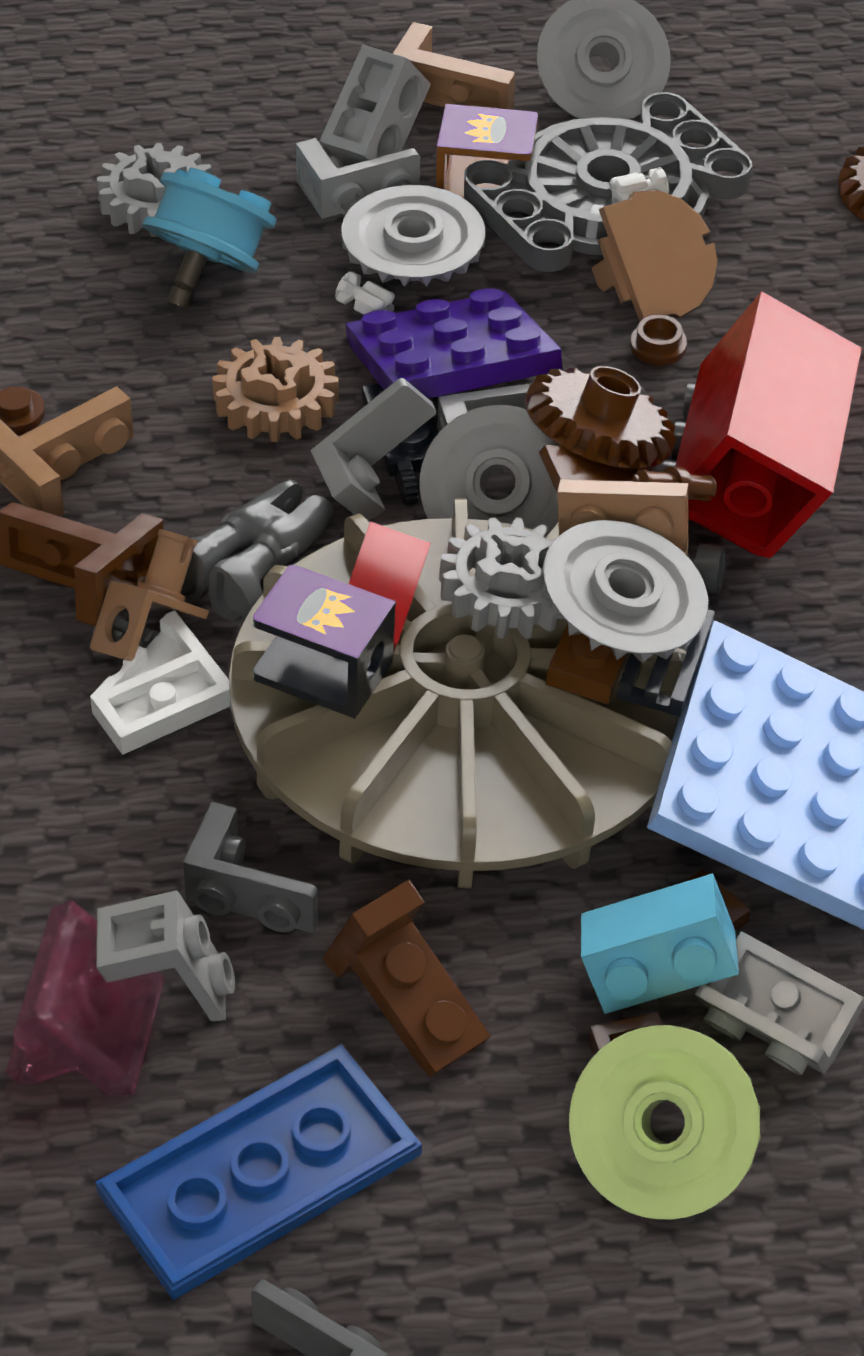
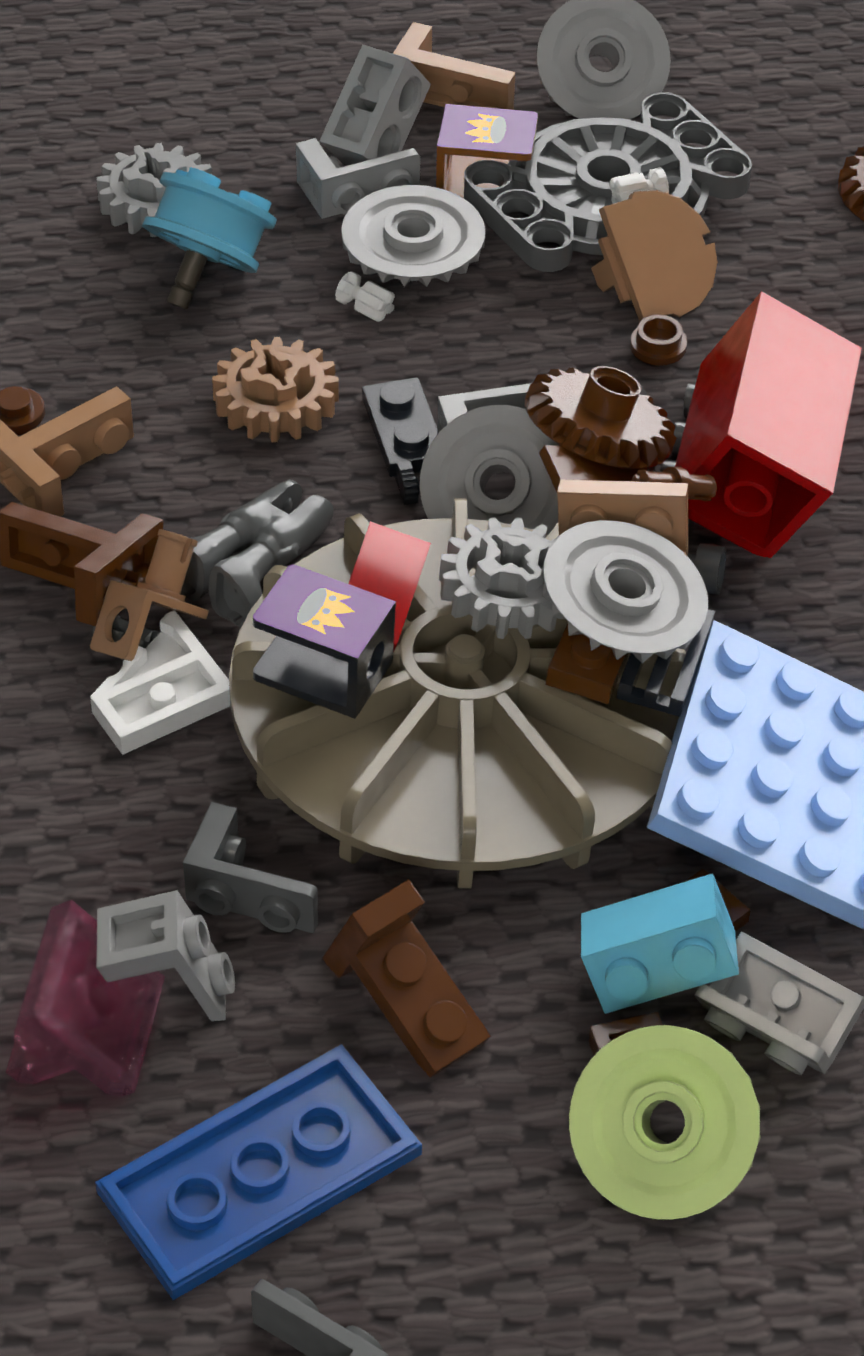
light grey bracket [311,378,436,520] -> none
dark purple plate [345,289,563,399] -> none

